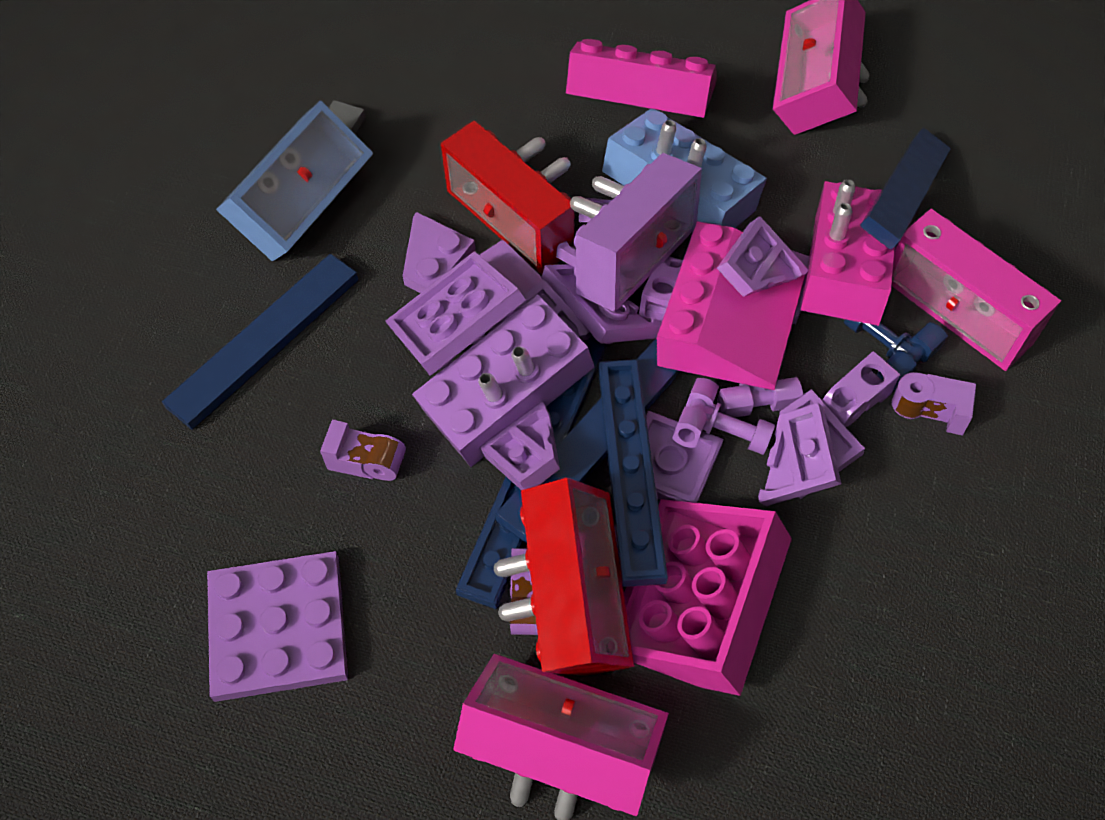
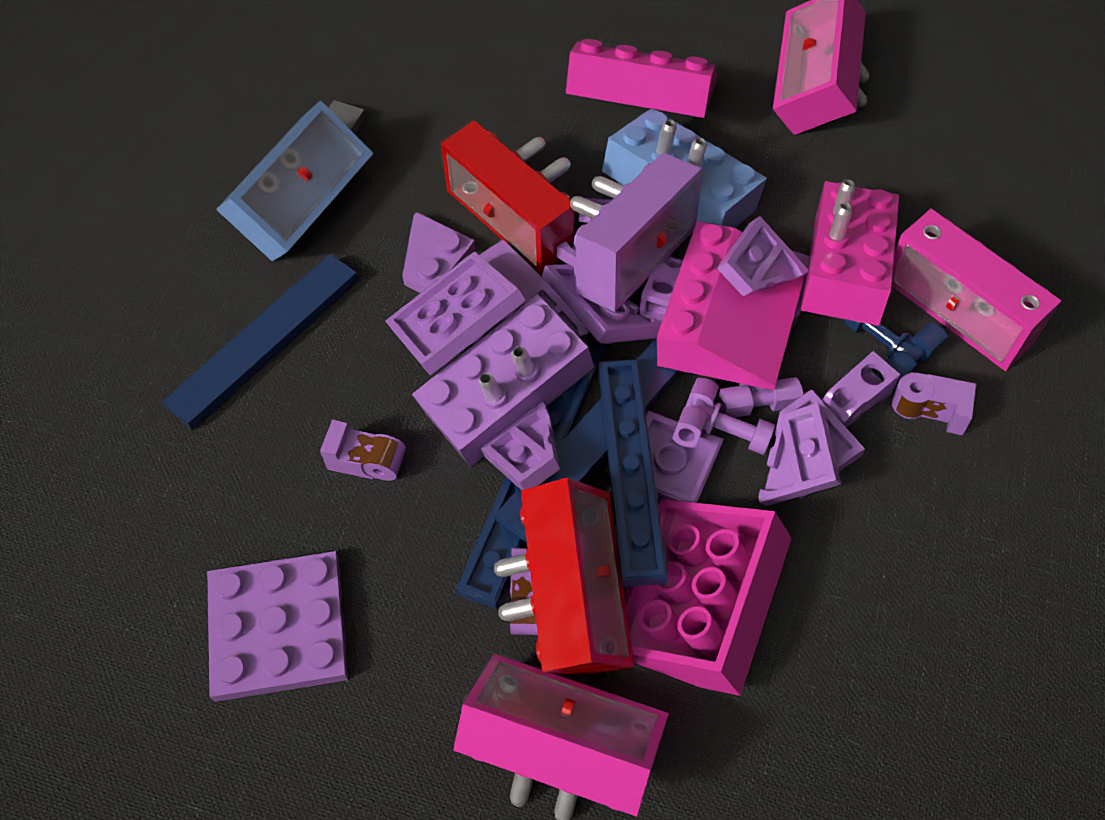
dark blue tile [860,127,951,250] -> none

